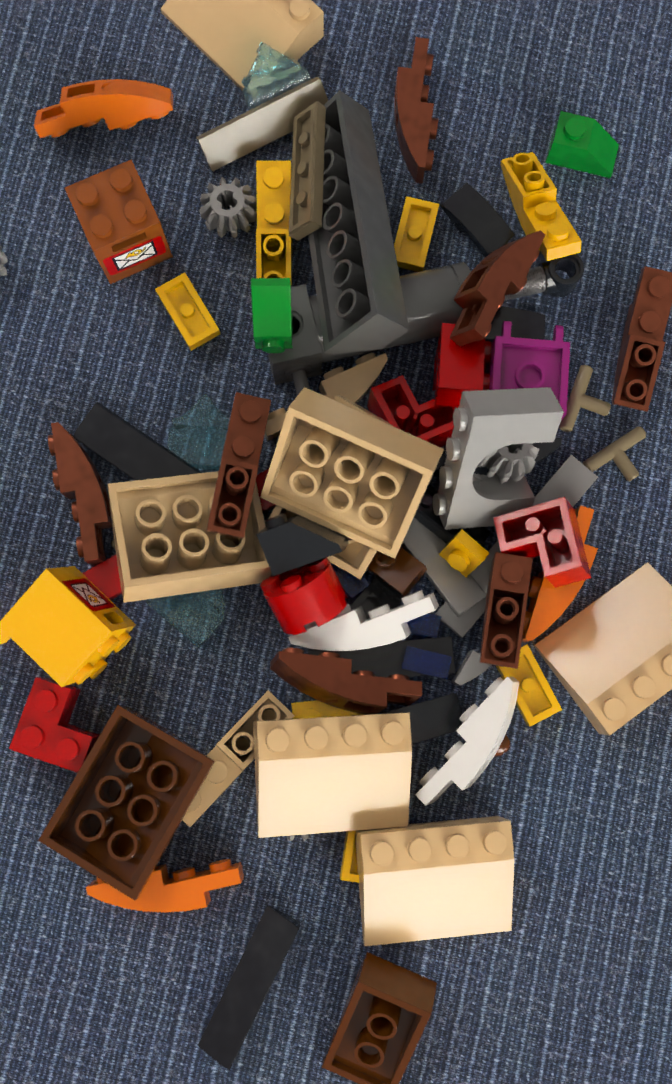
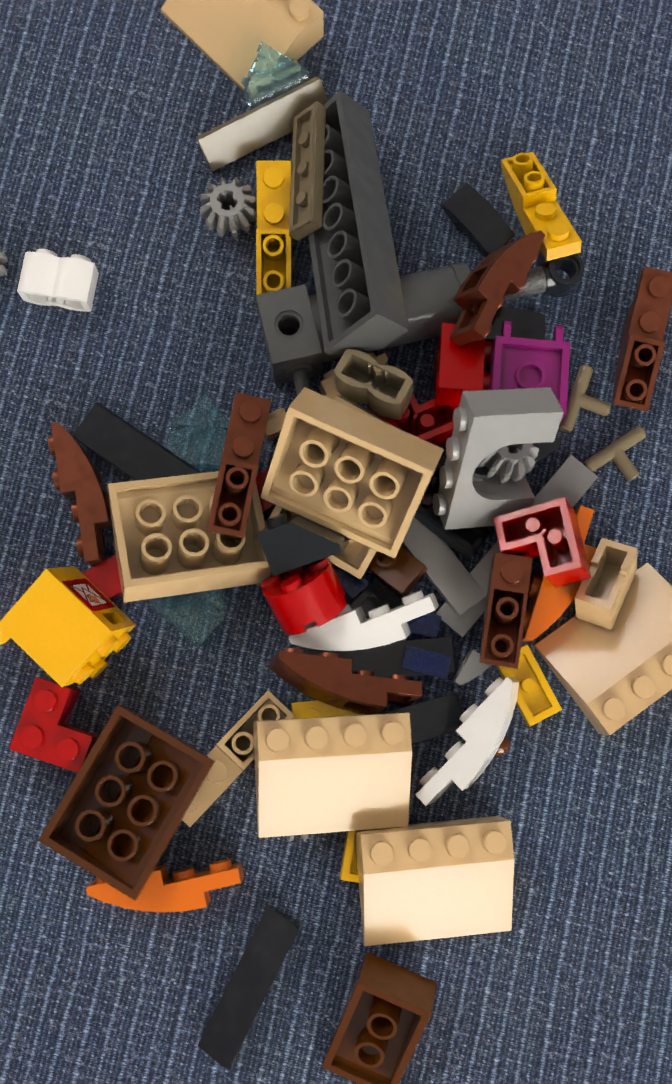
orange slope [34,79,173,138] -> none
dark orange container [64,159,173,284] -> none
yellow plate [155,272,221,351] -> none
green slope [251,278,293,353] -> none
copper slope [394,37,439,184] -> none
yellow plate [394,196,439,272] -> none
yellow plate [439,529,489,577] -> none
green slope [545,111,619,178] -> none
none -> white brick [17,249,99,312]
none -> dark tan brick [333,349,413,420]
none -> tan brick [575,538,637,630]

